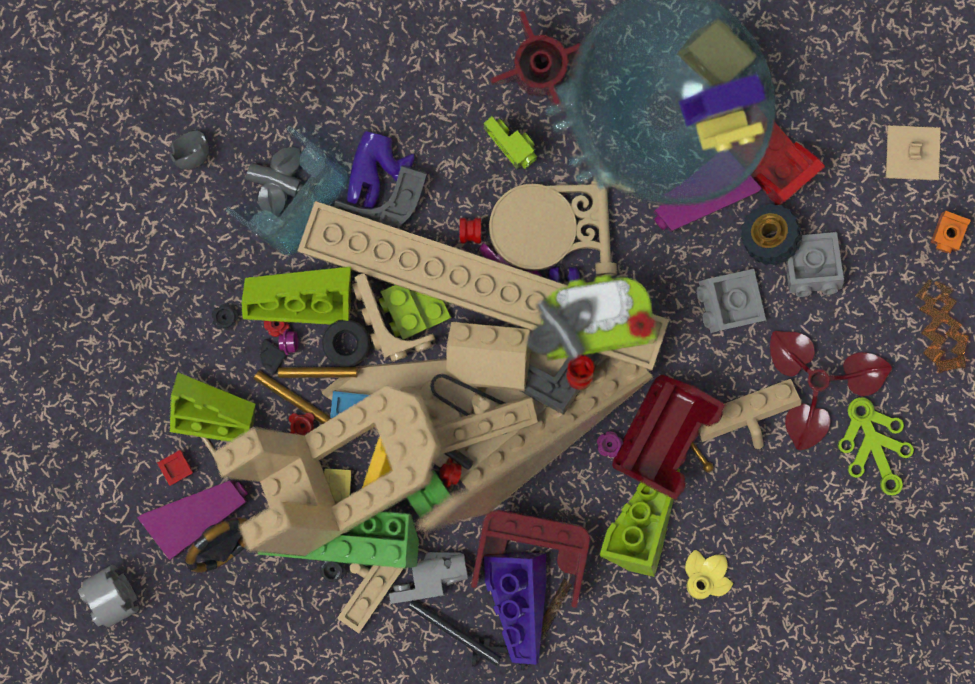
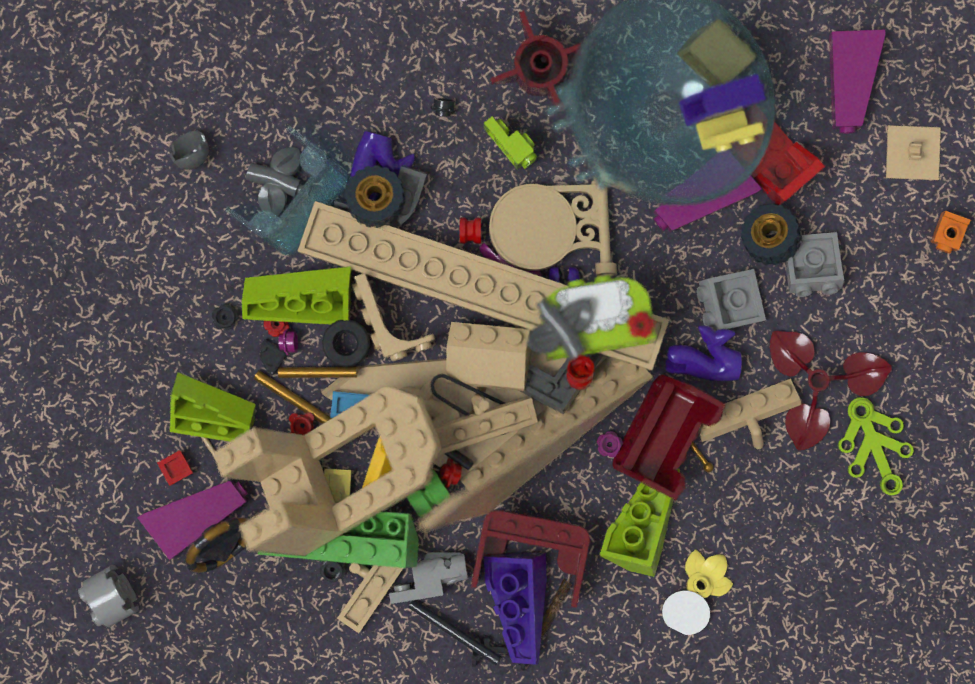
lime plate [378,285,451,340] -> none
clear orange piece [915,280,969,374] -> none
none -> black wheel [345,165,405,228]
none -> black plate [430,98,456,117]
none -> white sticker [662,591,710,635]
none -> dark purple piece [665,325,742,381]
none -> magenta slope [829,30,885,134]

